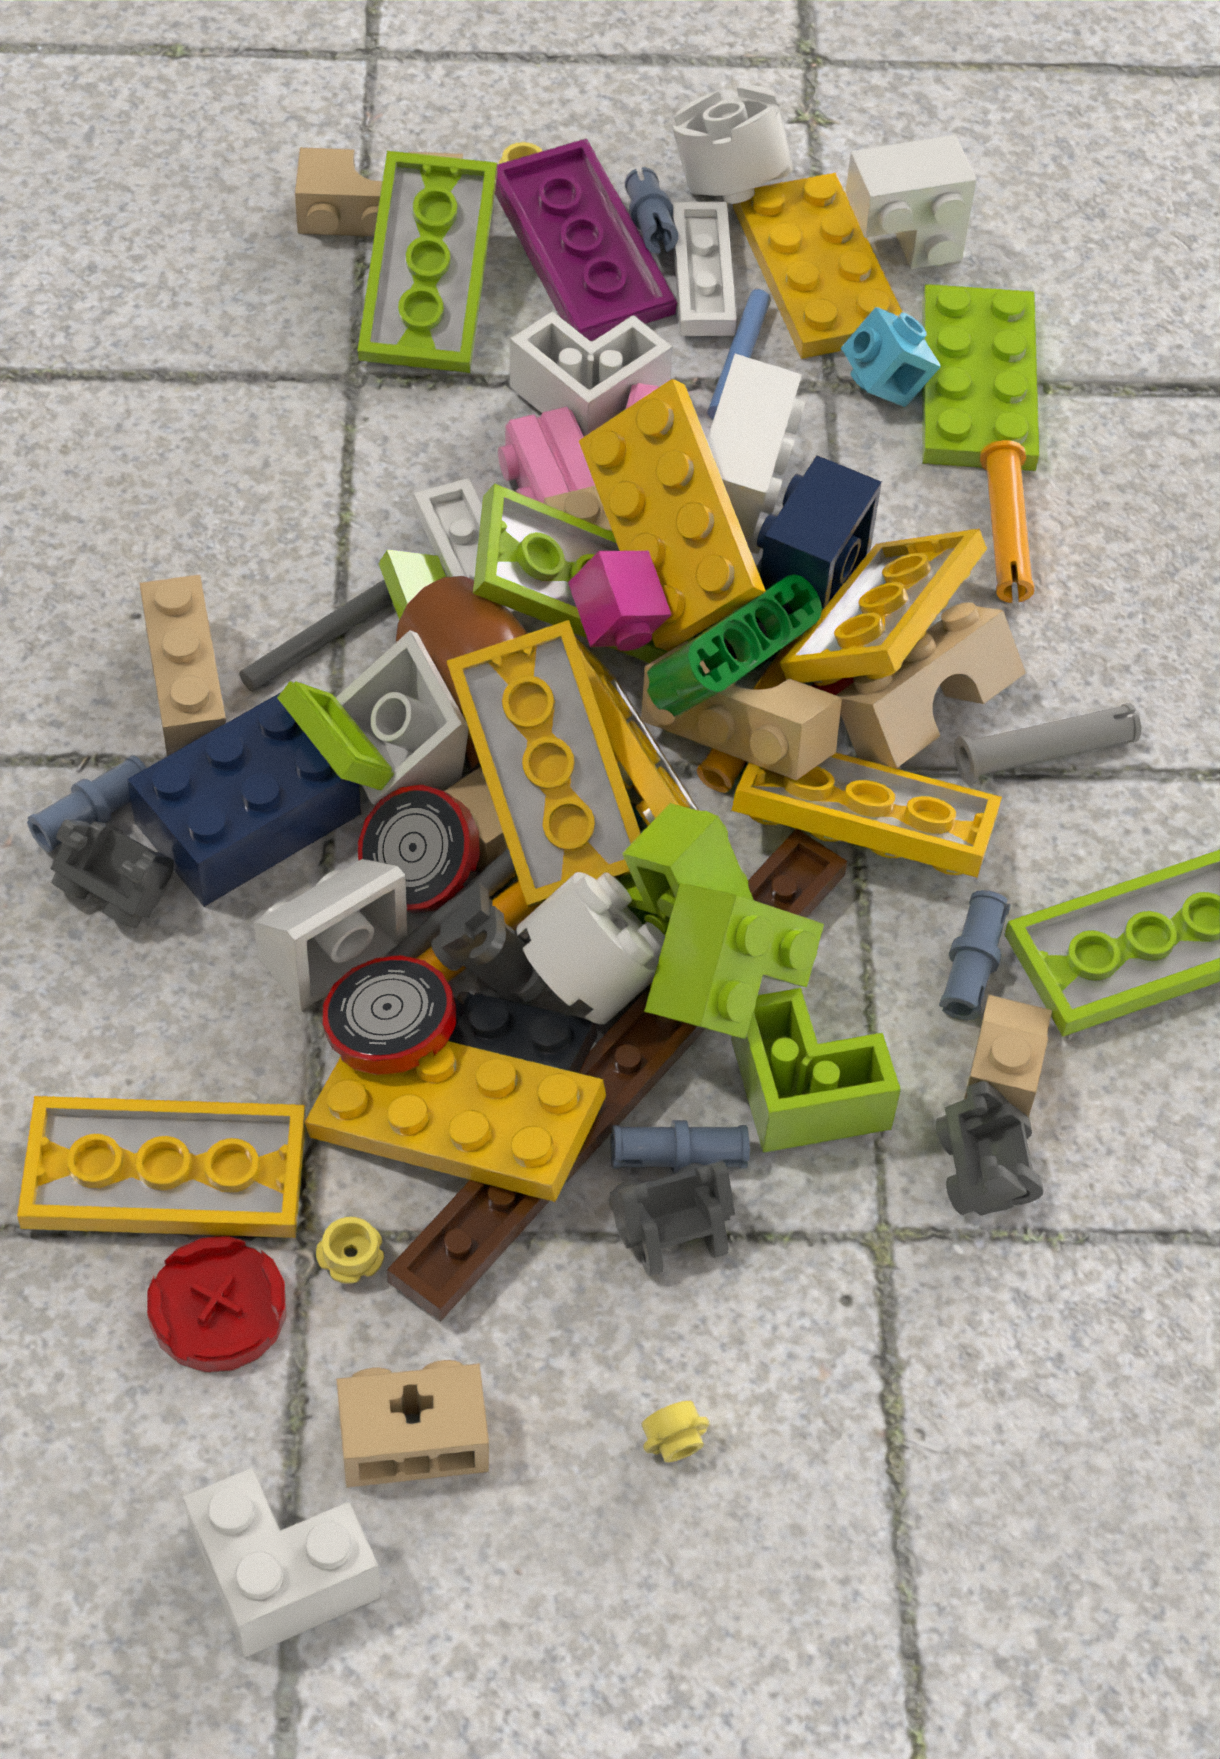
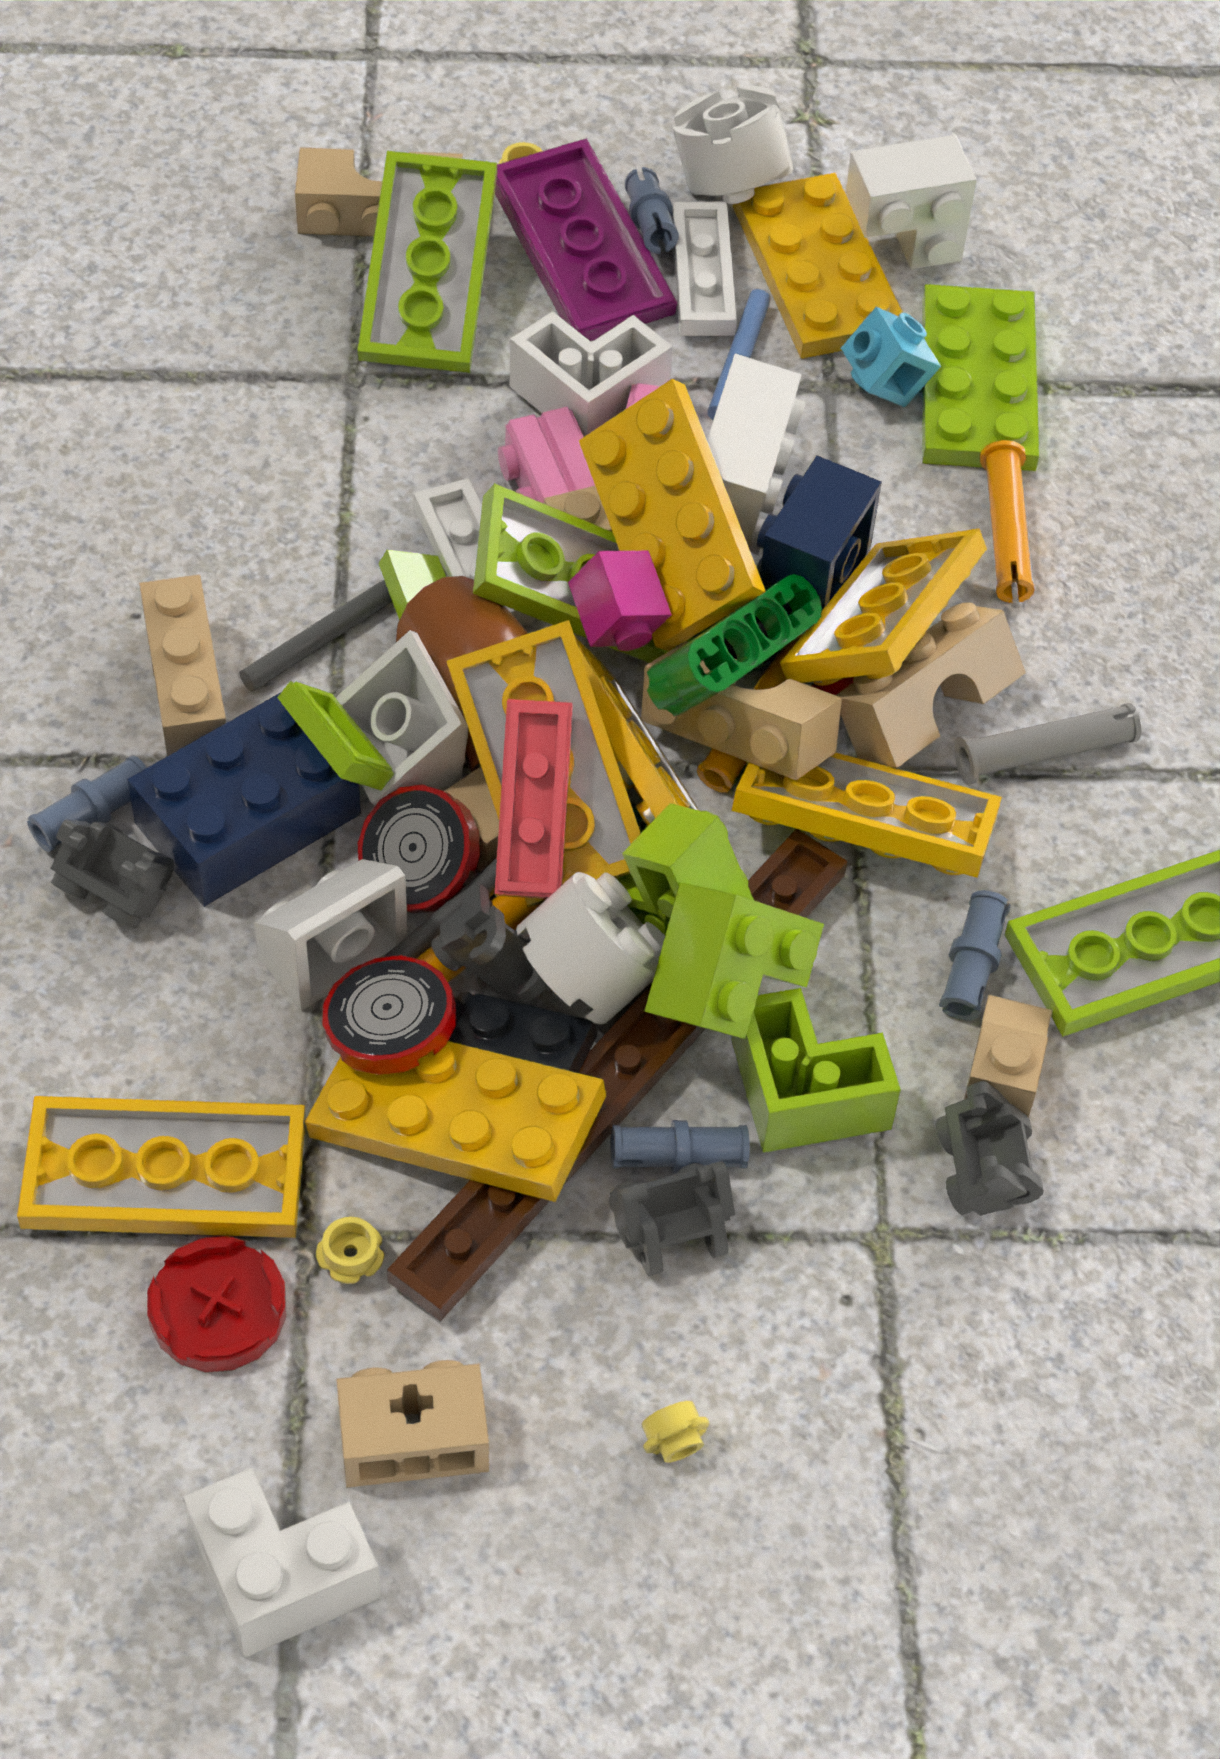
none -> coral tile [495,699,573,899]

